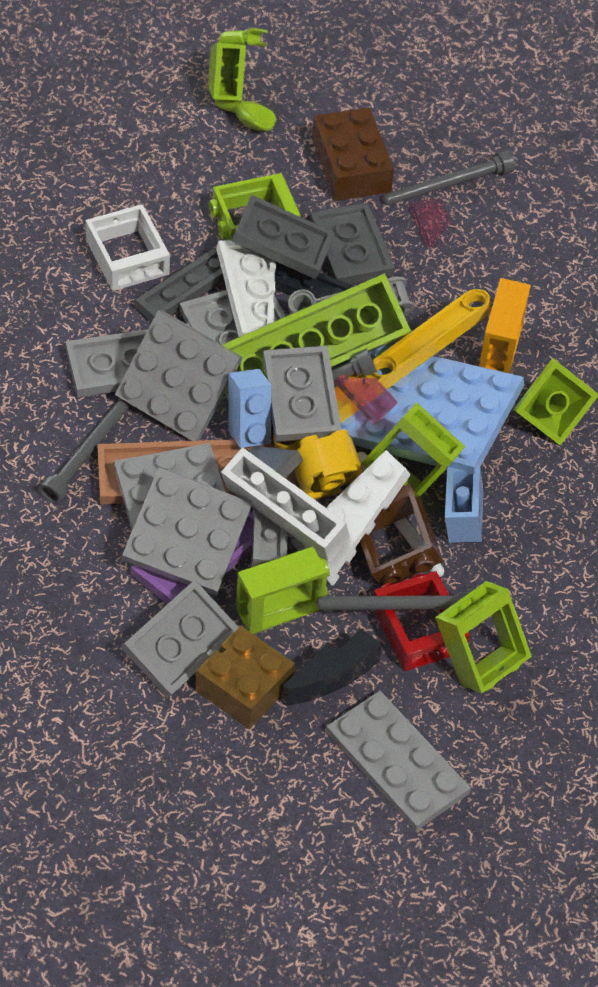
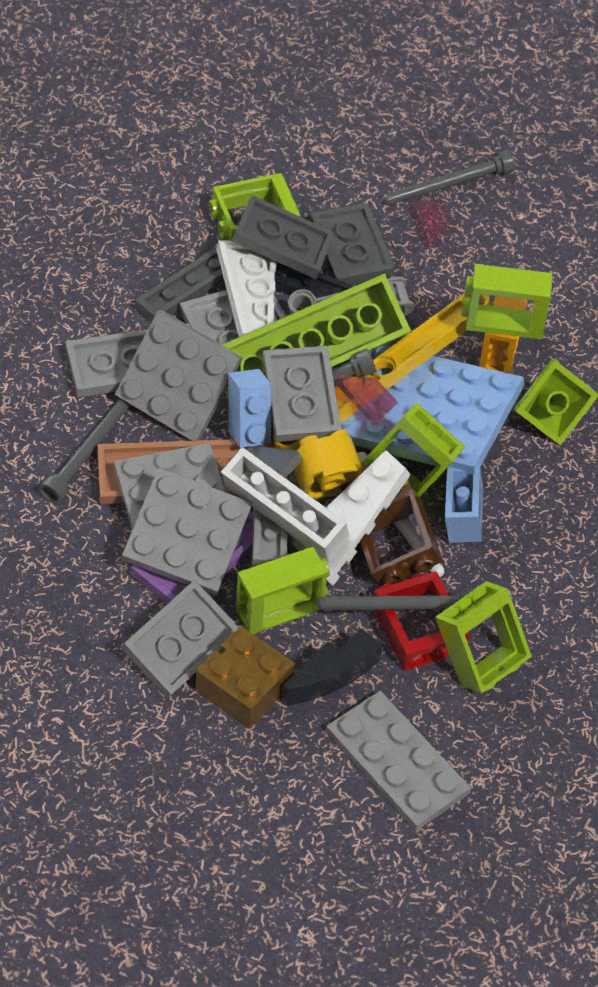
white window [86,204,170,291] -> none
lime torso [208,28,276,131] -> none
reddish brown brick [312,107,394,201] -> none
none -> lime window [461,264,552,339]

